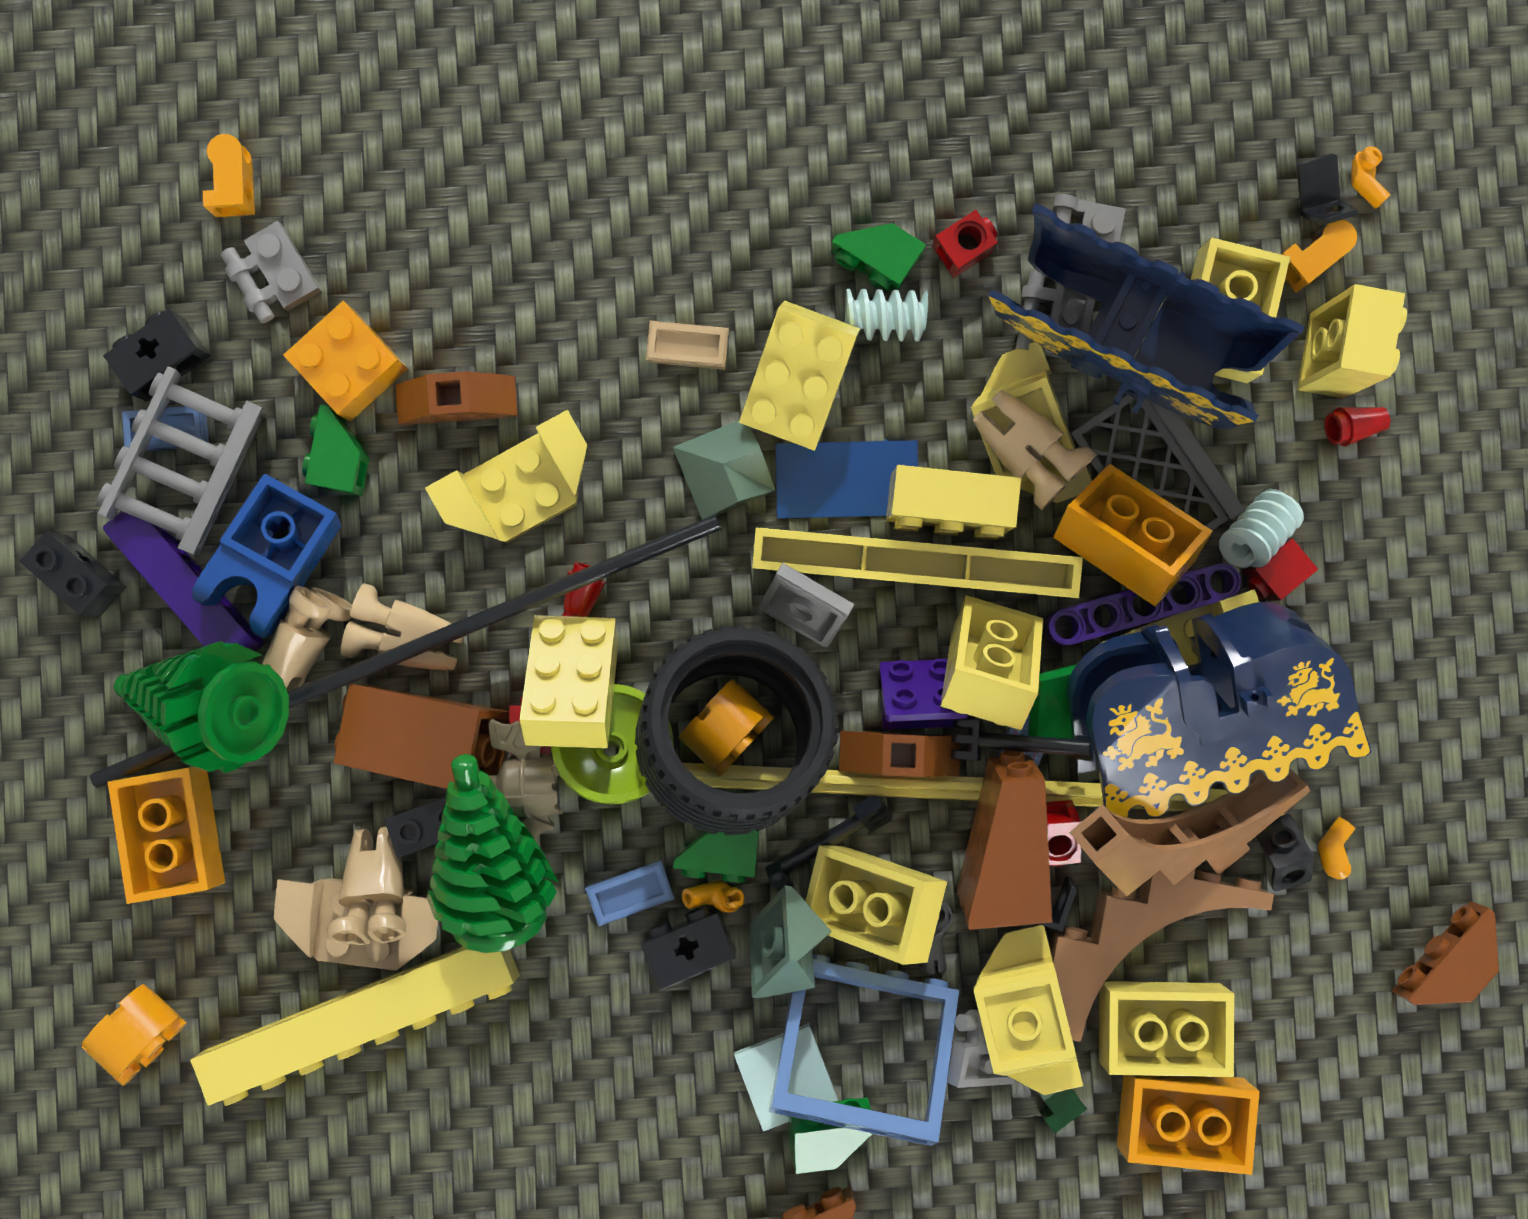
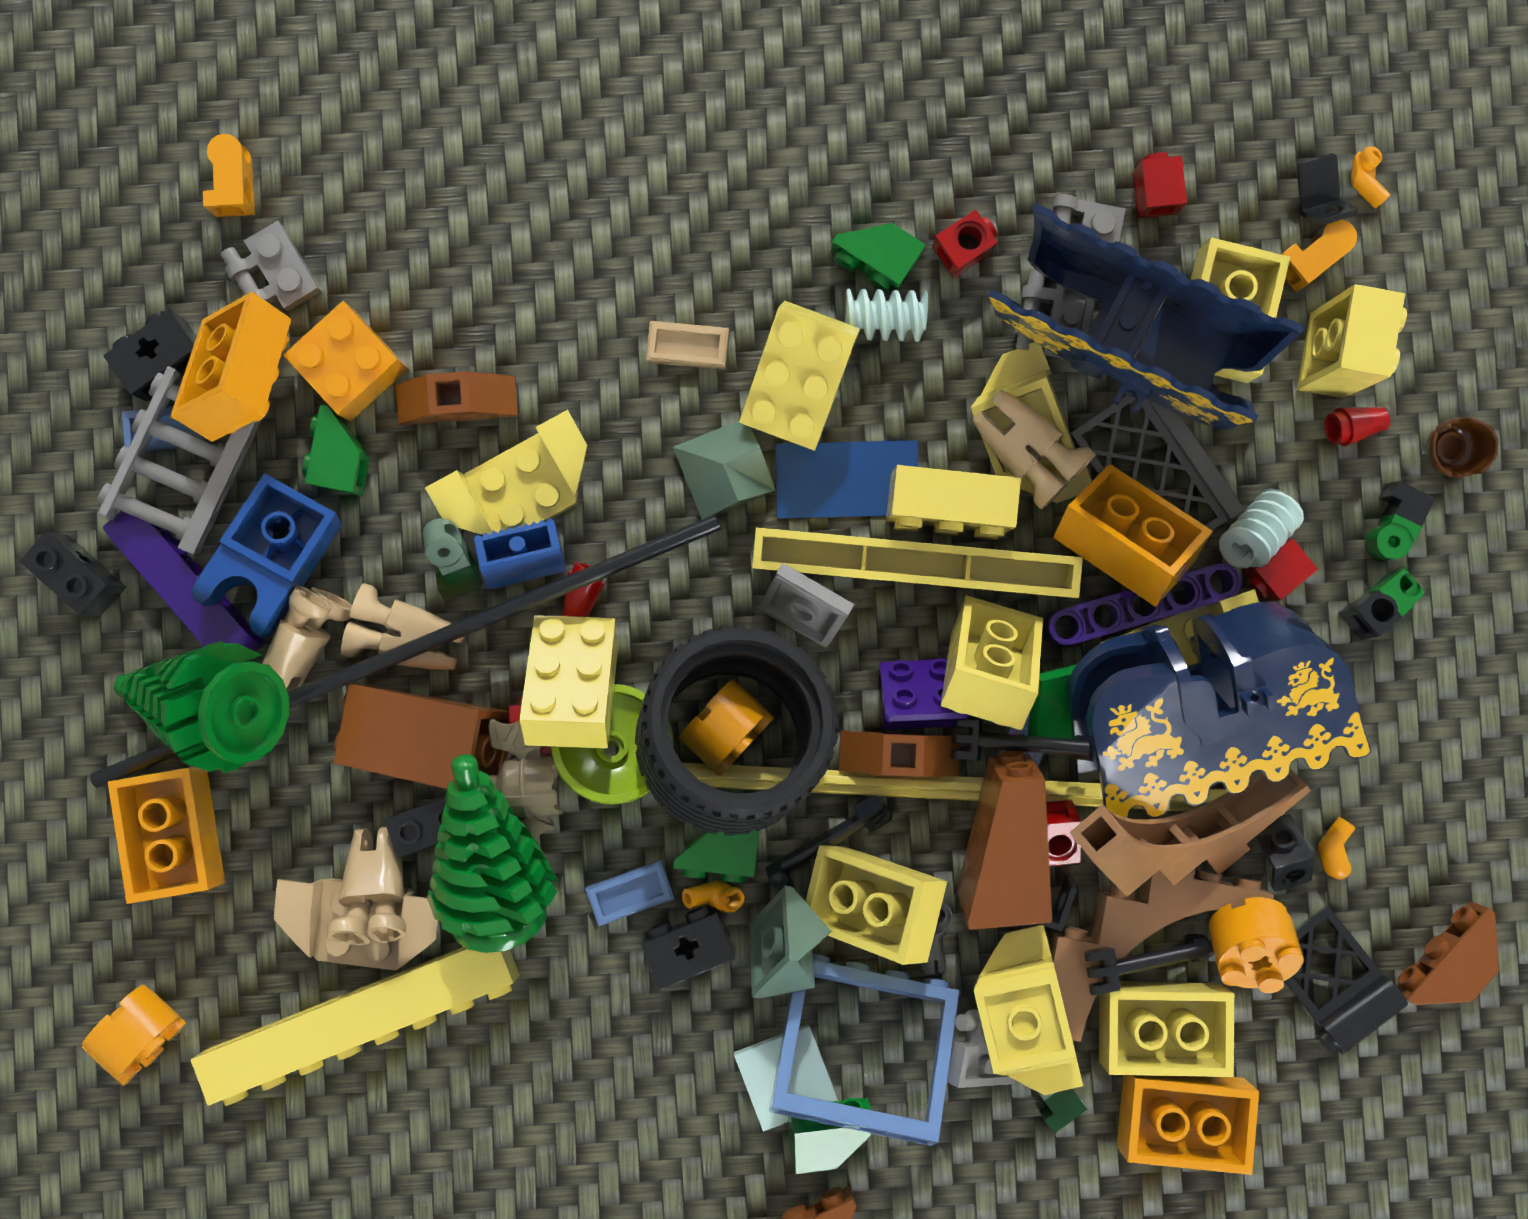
none -> light orange brick [170,291,291,442]
none -> sand green leg [422,518,482,601]
none -> blue brick [474,518,567,590]
none -> black hinge [1084,934,1214,995]
none -> red brick [1132,152,1187,219]
none -> light orange brick [1208,897,1304,993]
none -> black piece [1284,906,1408,1055]
none -> black leg [1338,566,1425,640]
none -> leg [1365,481,1436,560]
none -> reddish brown hair [1427,417,1498,478]

